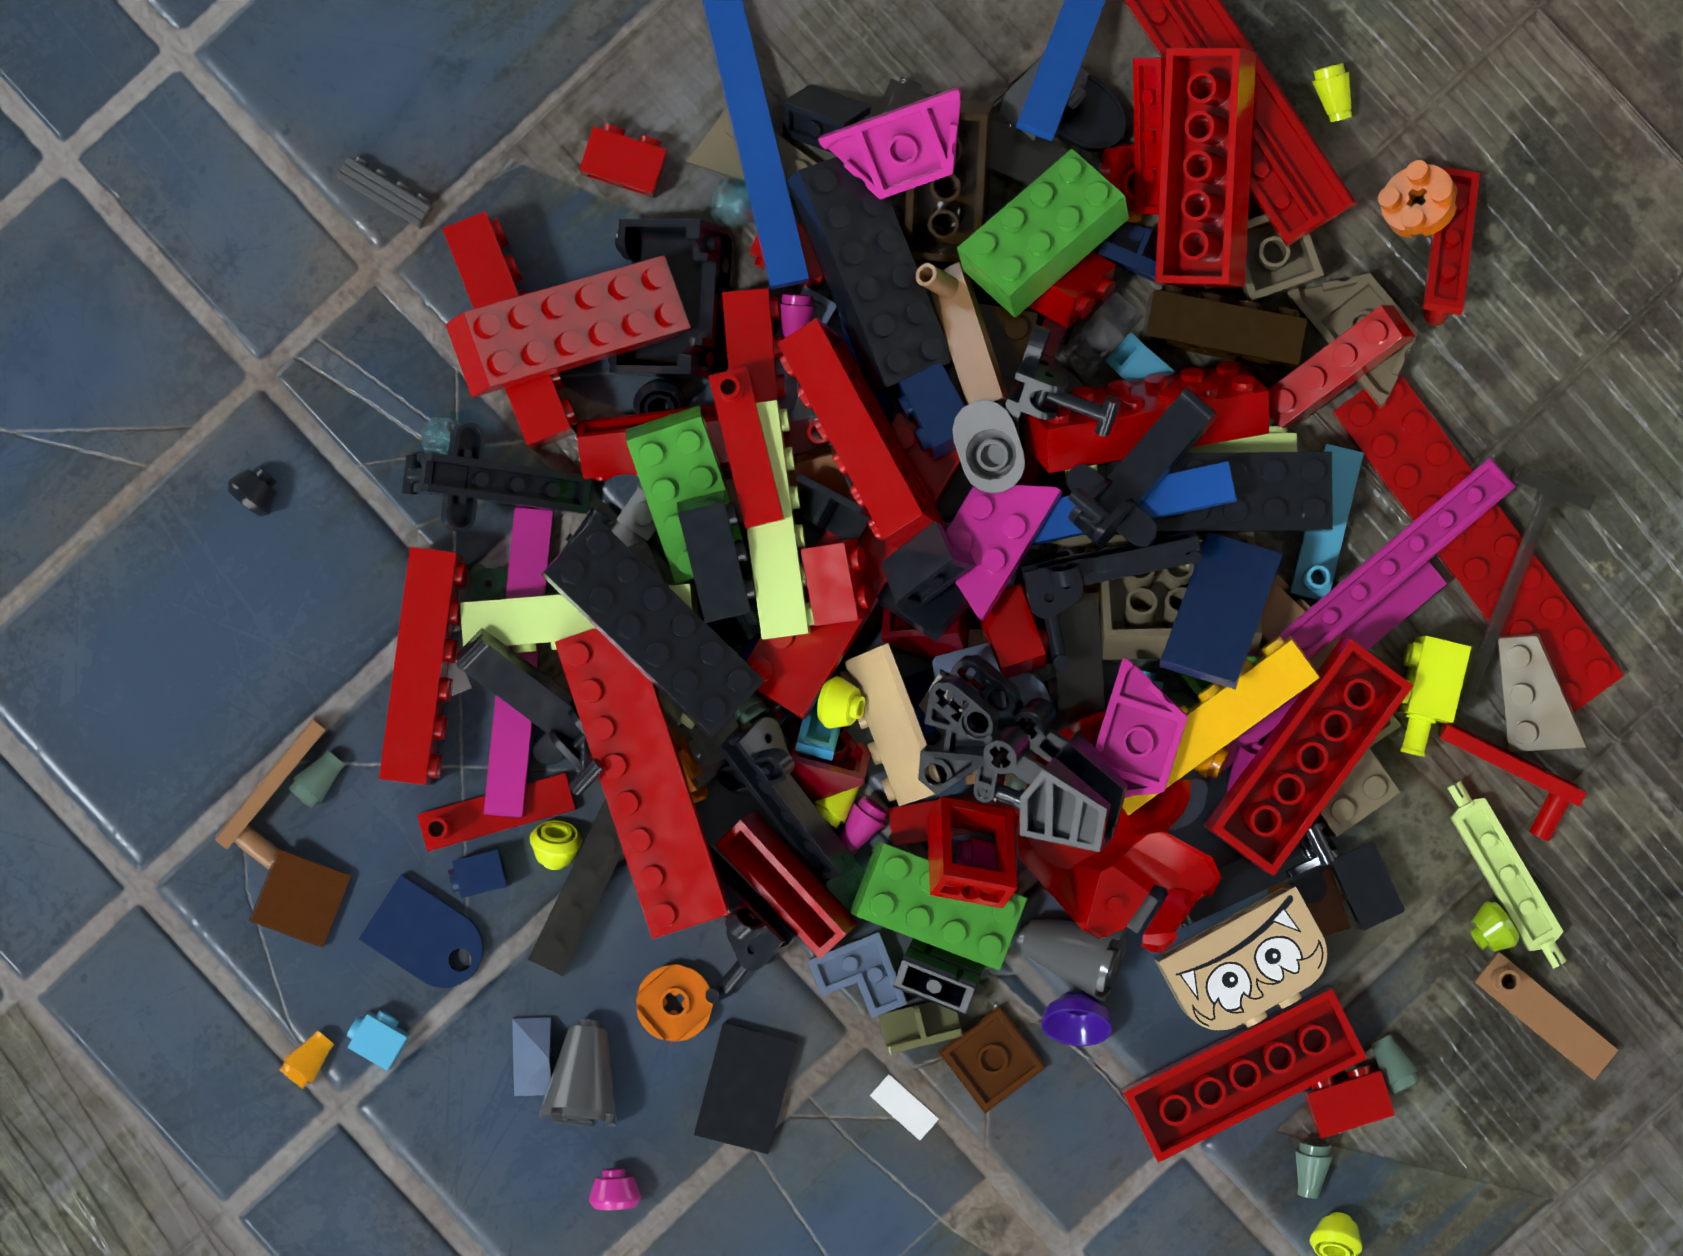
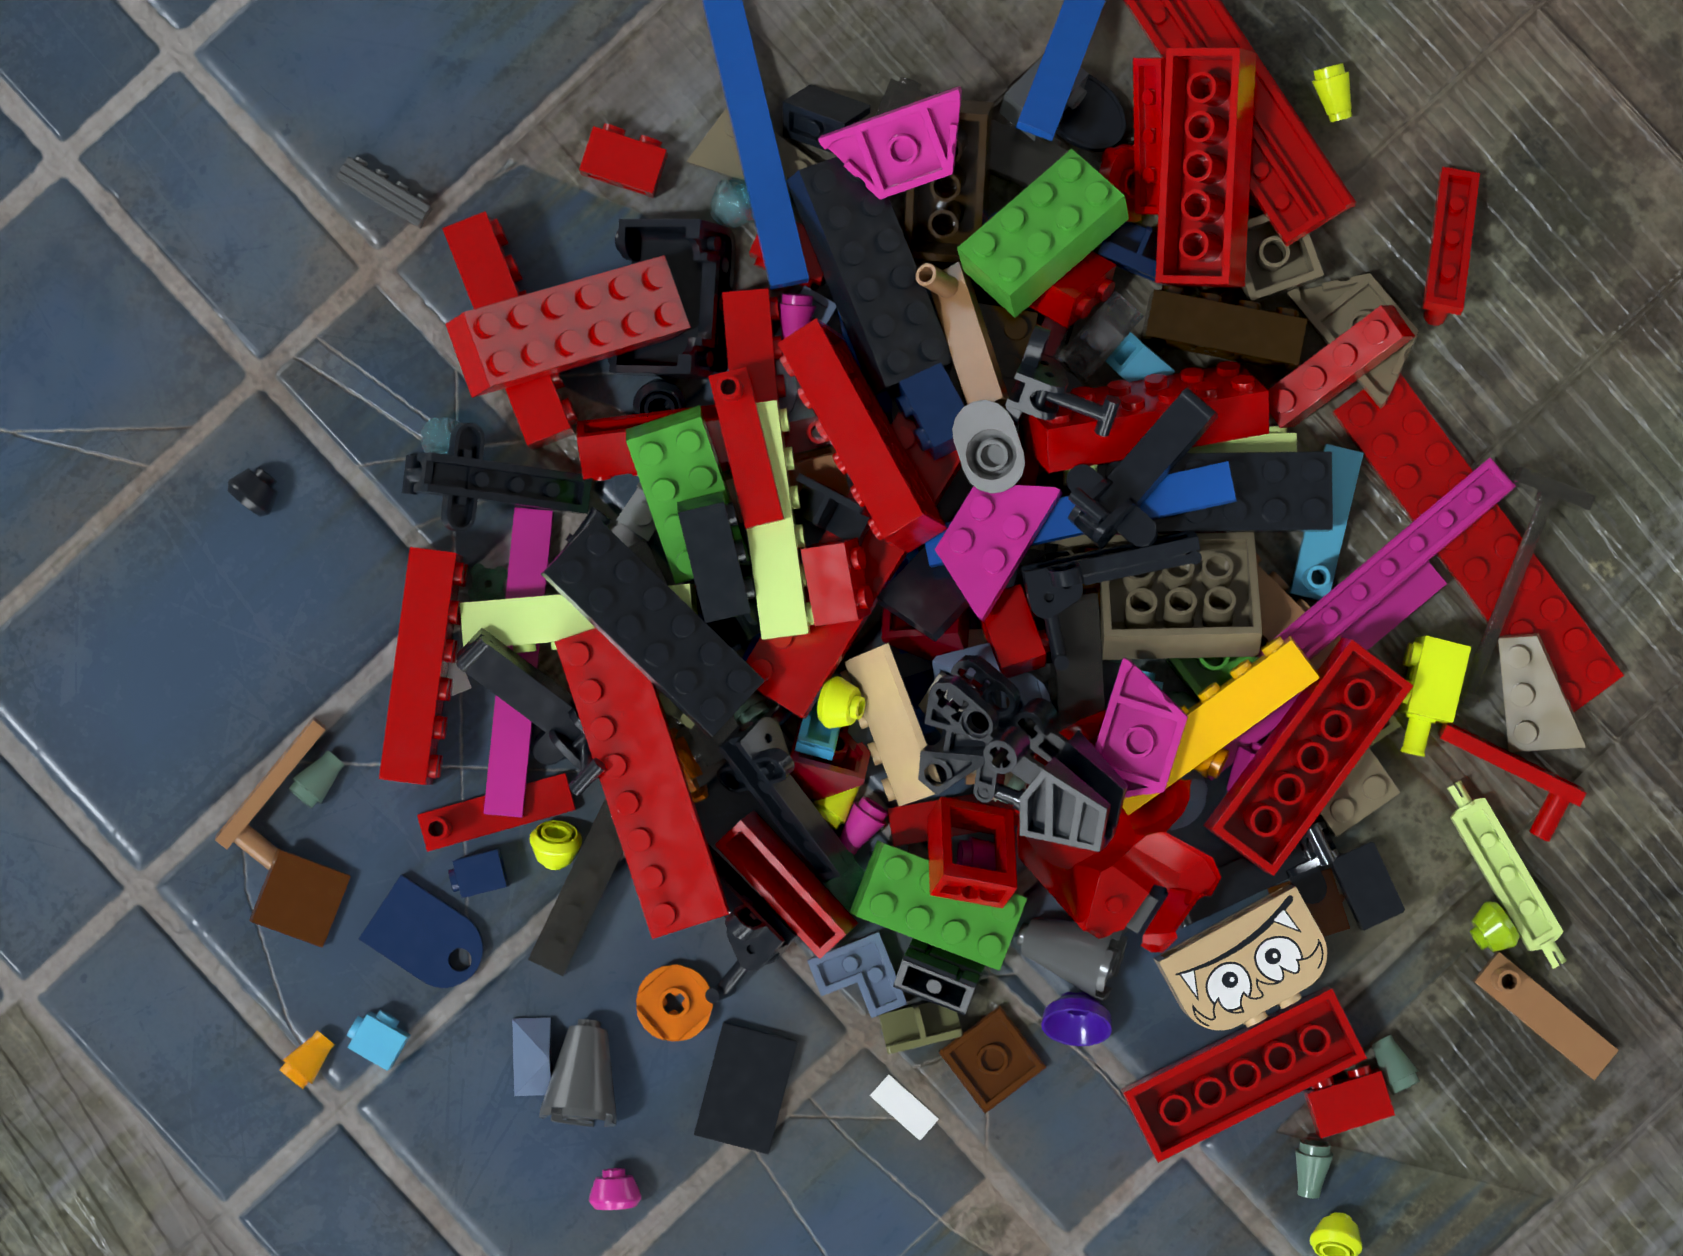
black panel [881,521,976,609] -> none
dark blue tile [1160,532,1283,690] -> none
orange plate [1378,160,1458,238] -> none

